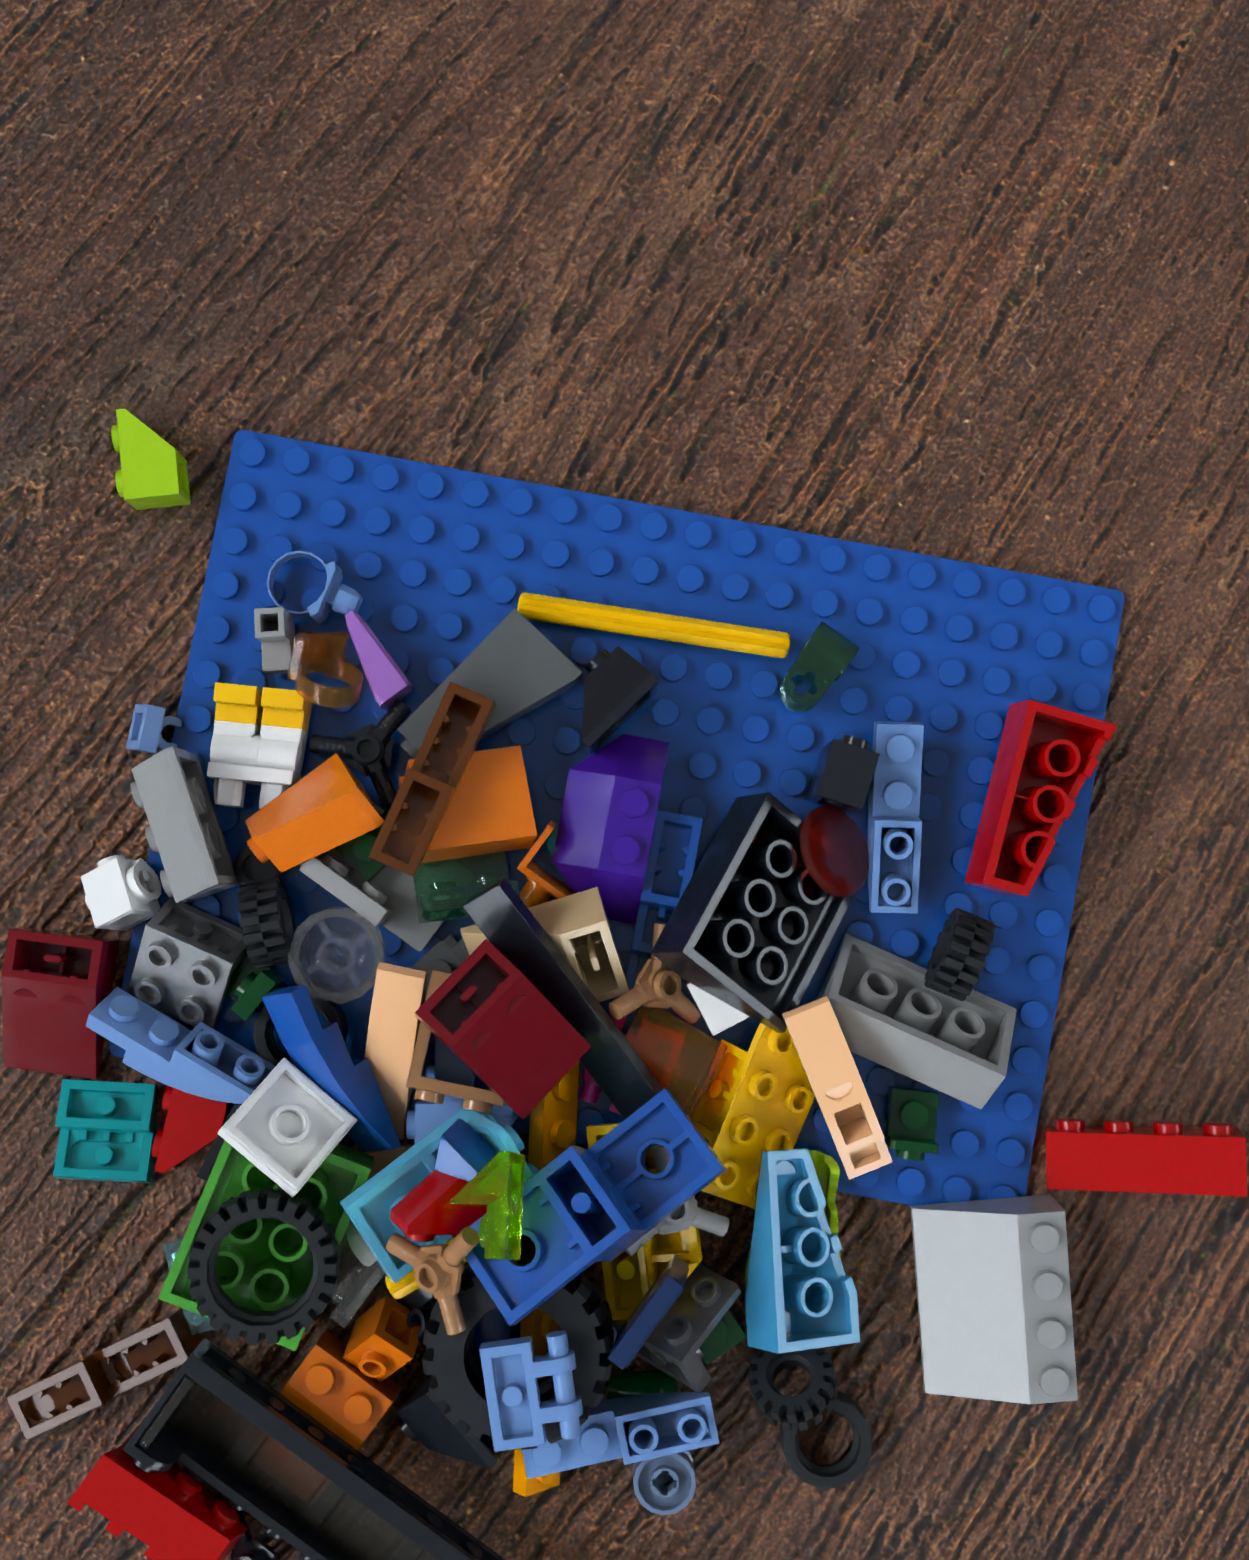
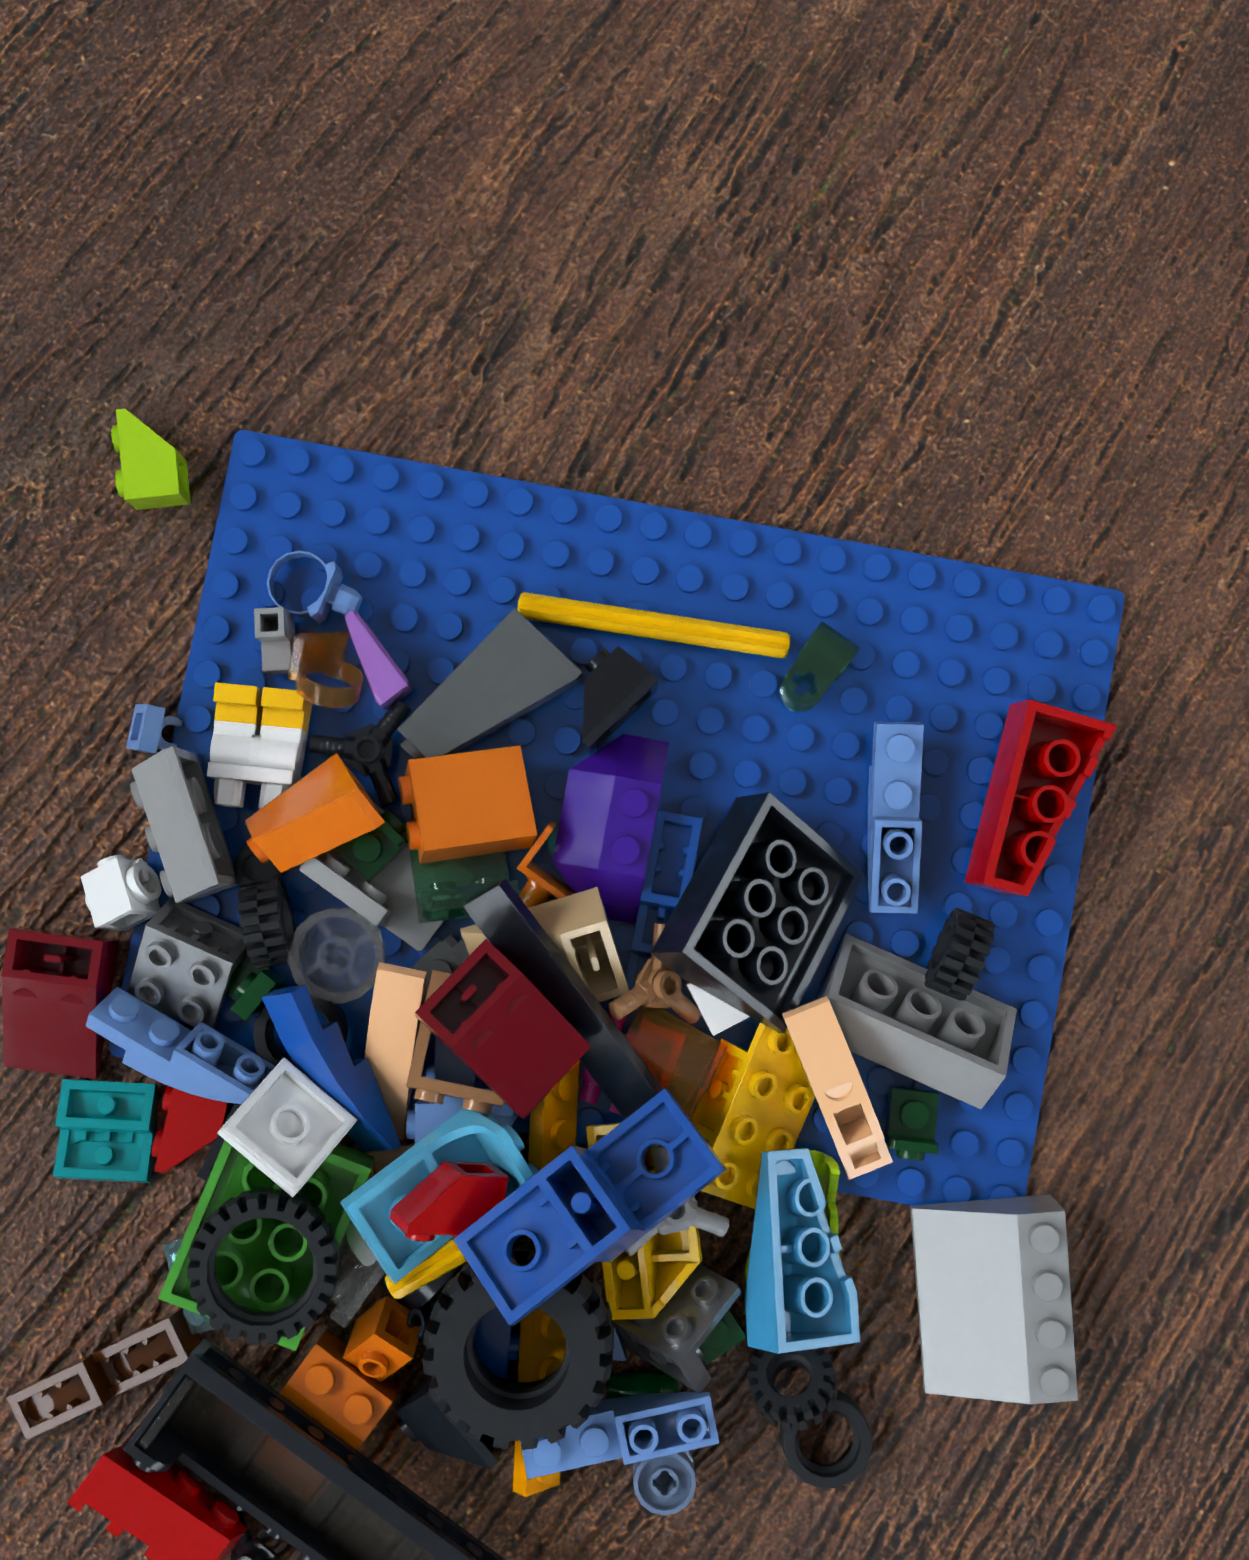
reddish brown slope [368,681,496,877] -> none
medium nougat piece [386,1227,480,1335] -> none
blue slope [435,1118,500,1185] -> none
clear neon green slope [449,1151,525,1260] -> none
medium blue plate [479,1330,583,1452] -> none
dark blue tile [608,1254,689,1369] -> none
clear red piece [800,806,869,897] -> none
black brick [806,735,880,814] -> none
red wedge [1046,1118,1248,1197] -> none

